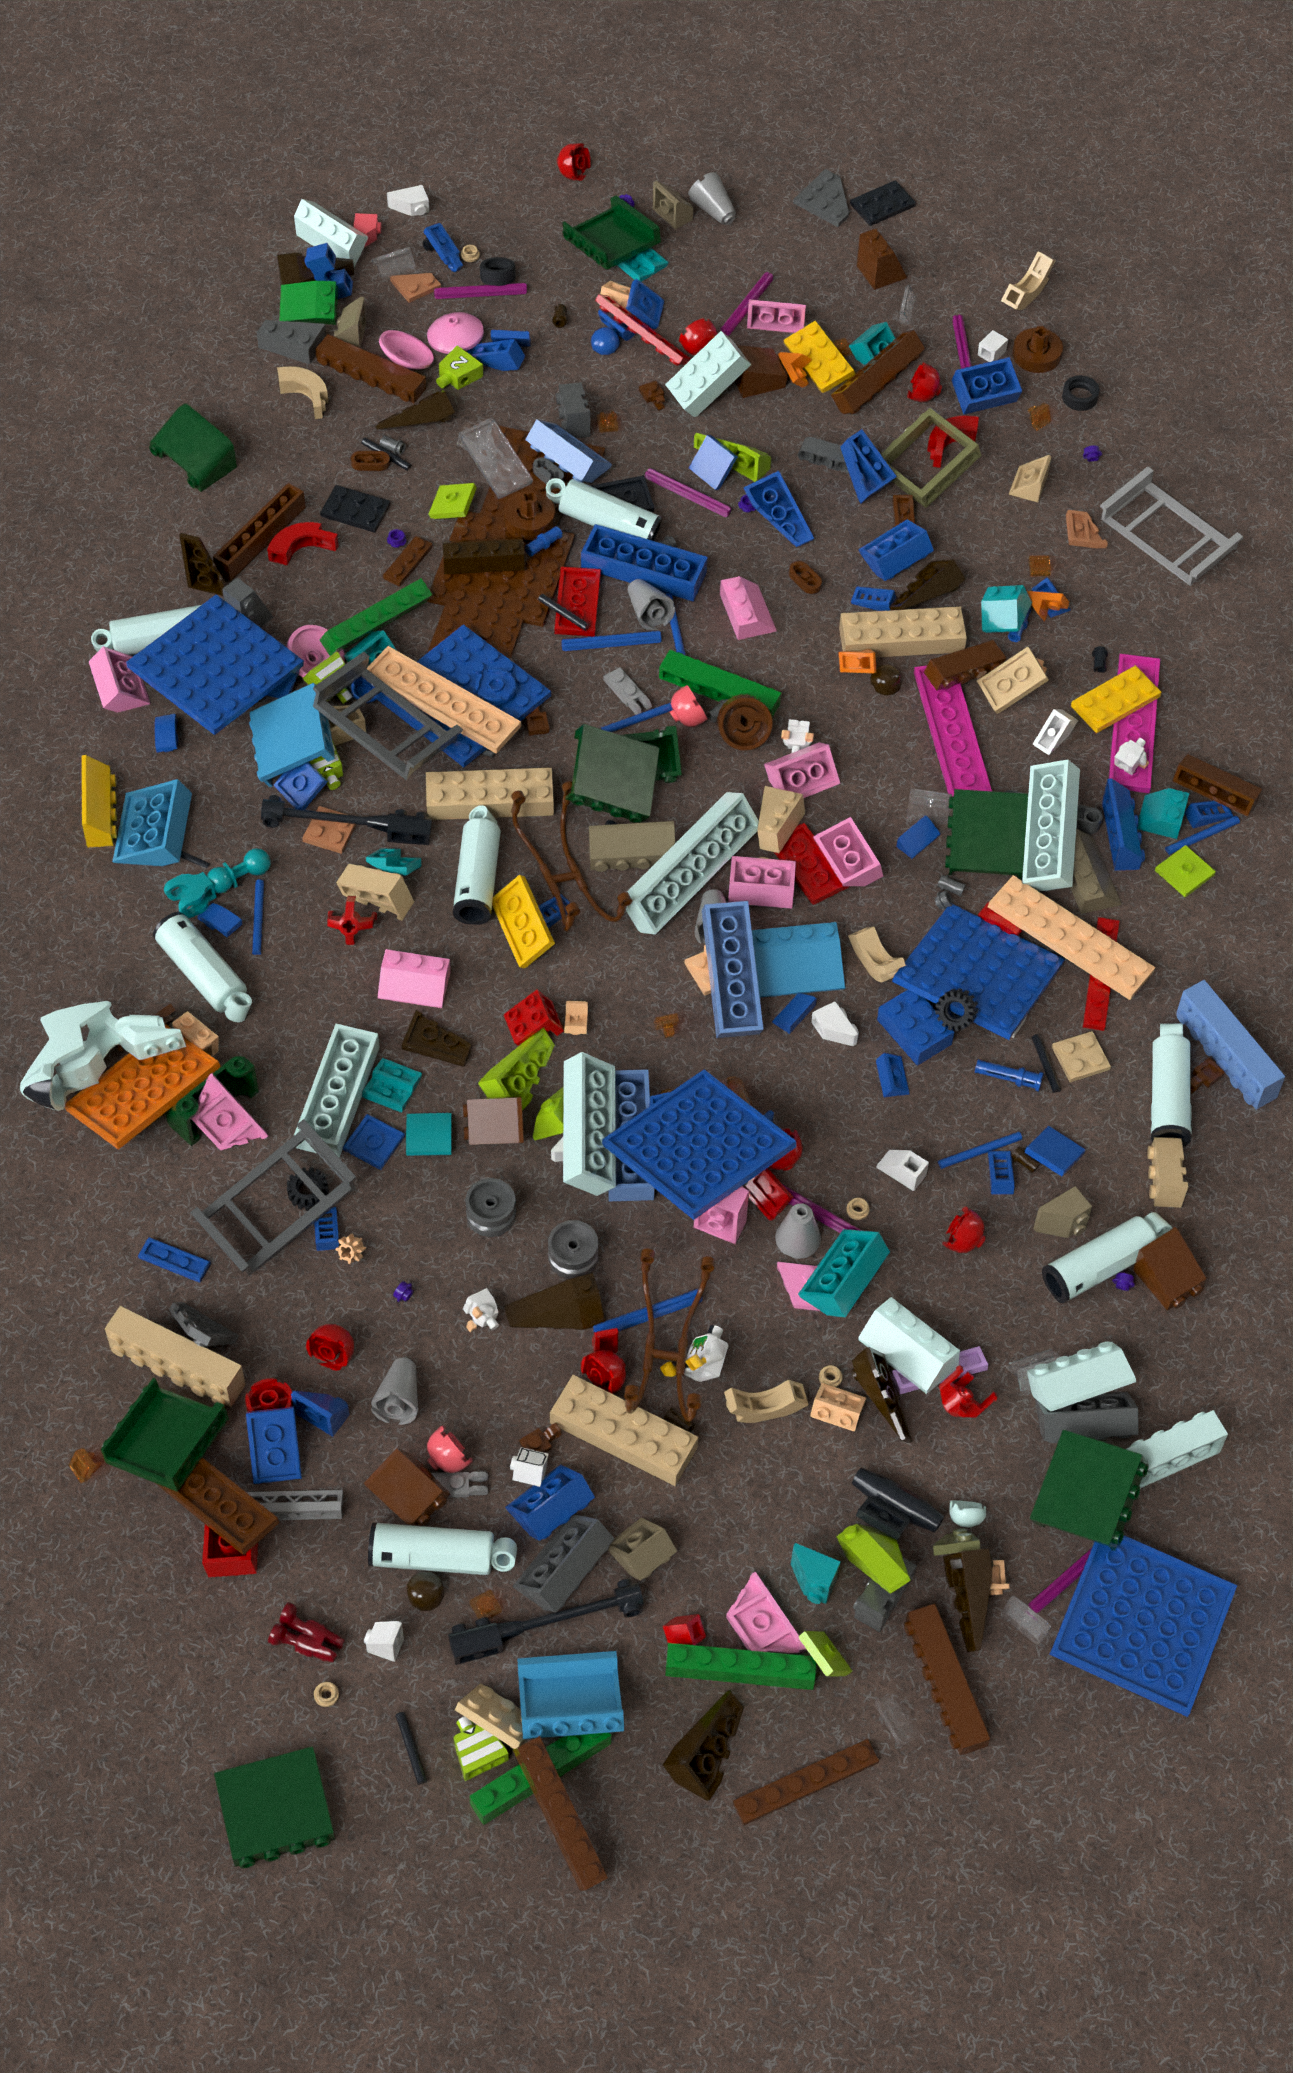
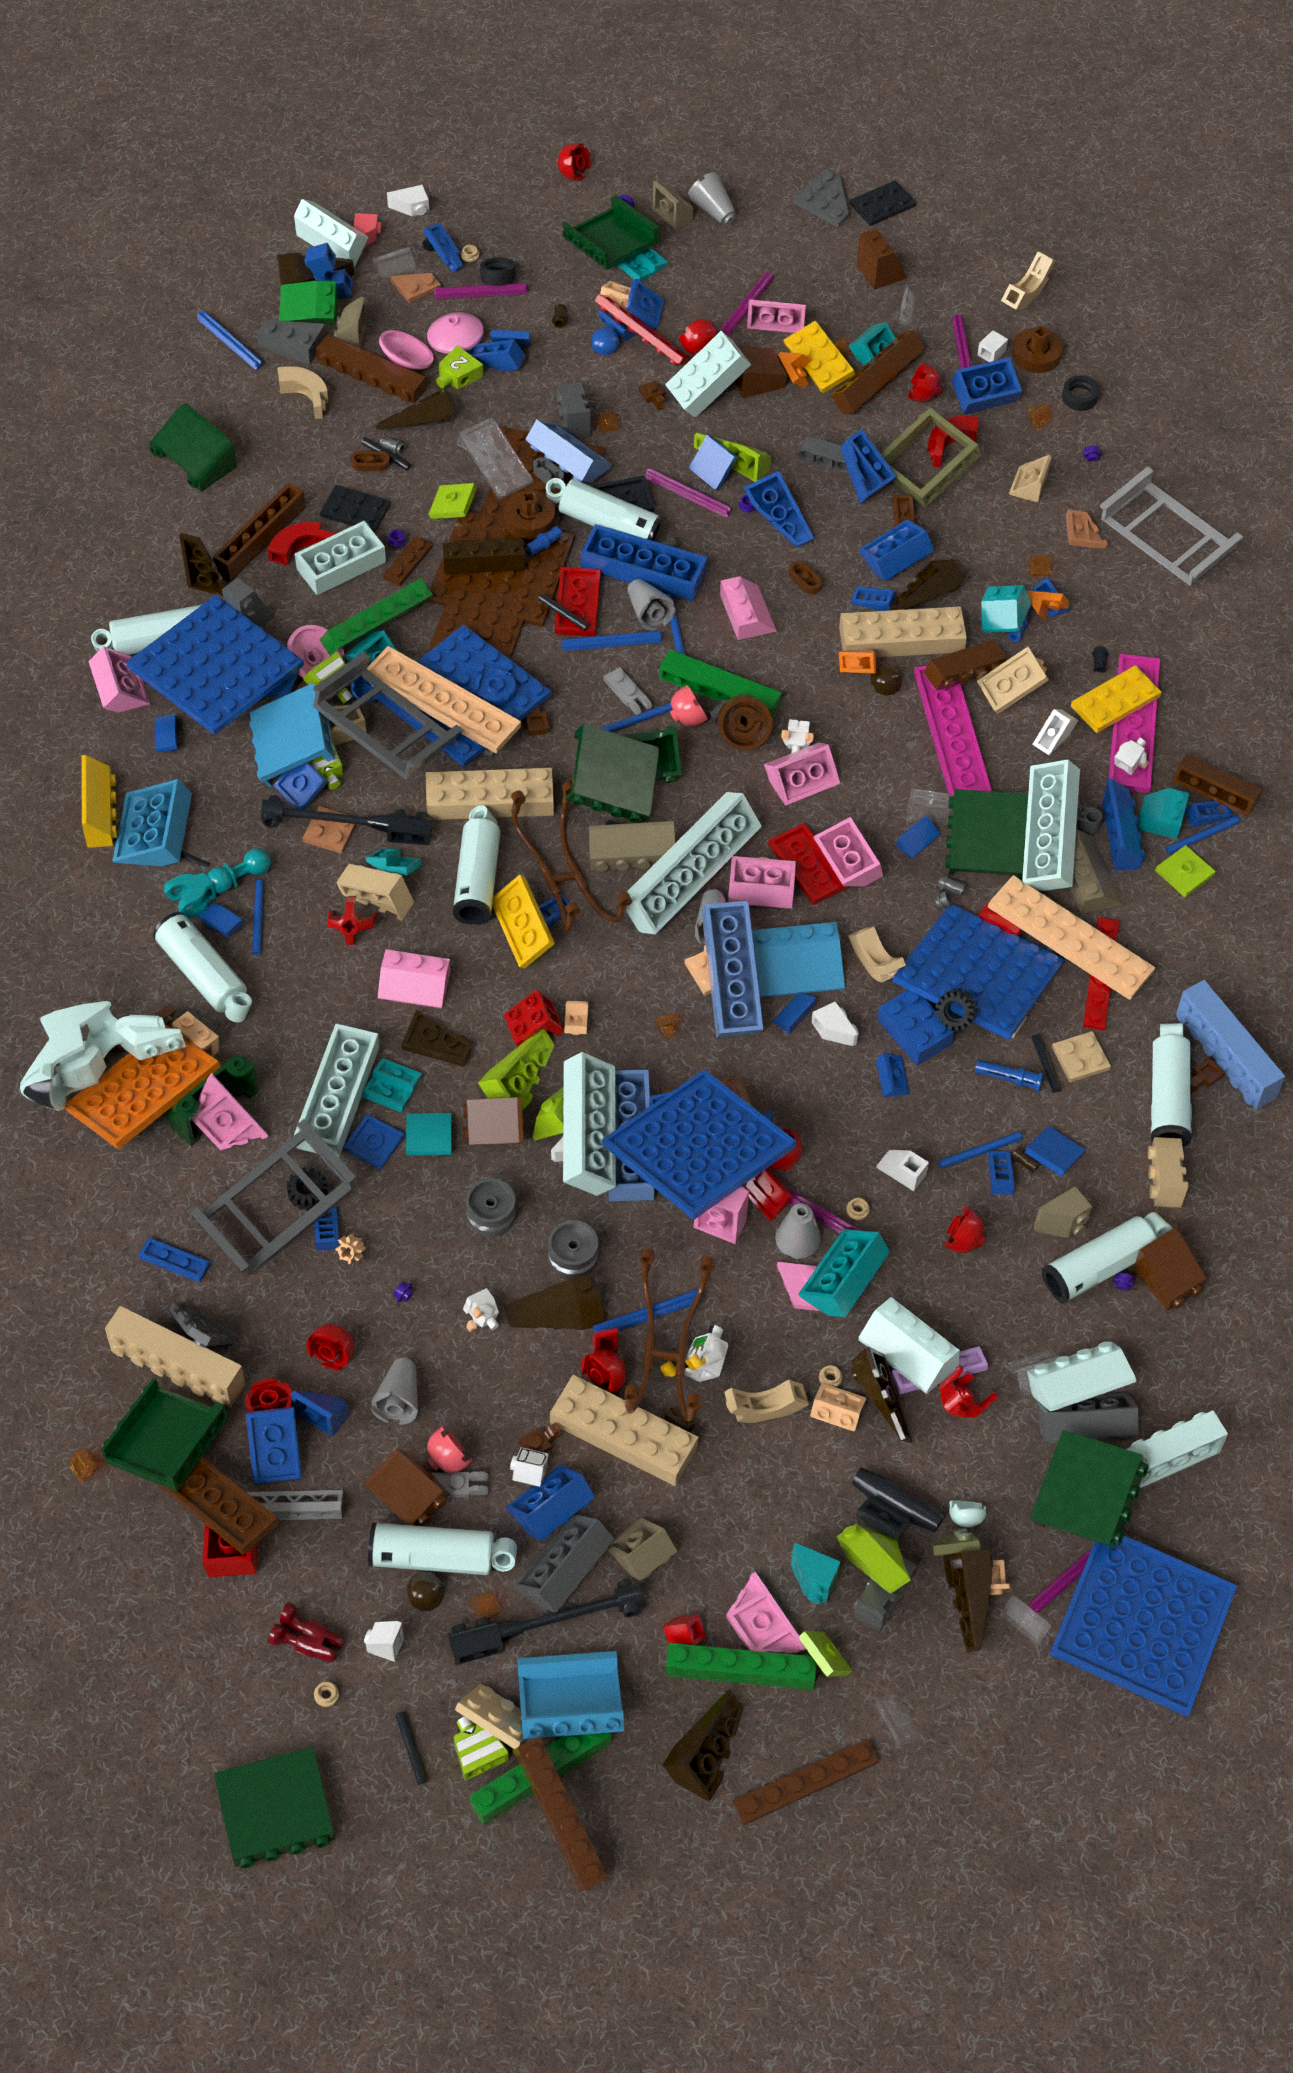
tan wedge [757,786,805,853] -> none
reddish brown brick [904,1604,990,1756] -> none
none -> axle [197,310,263,370]
none -> light aqua brick [295,521,386,595]

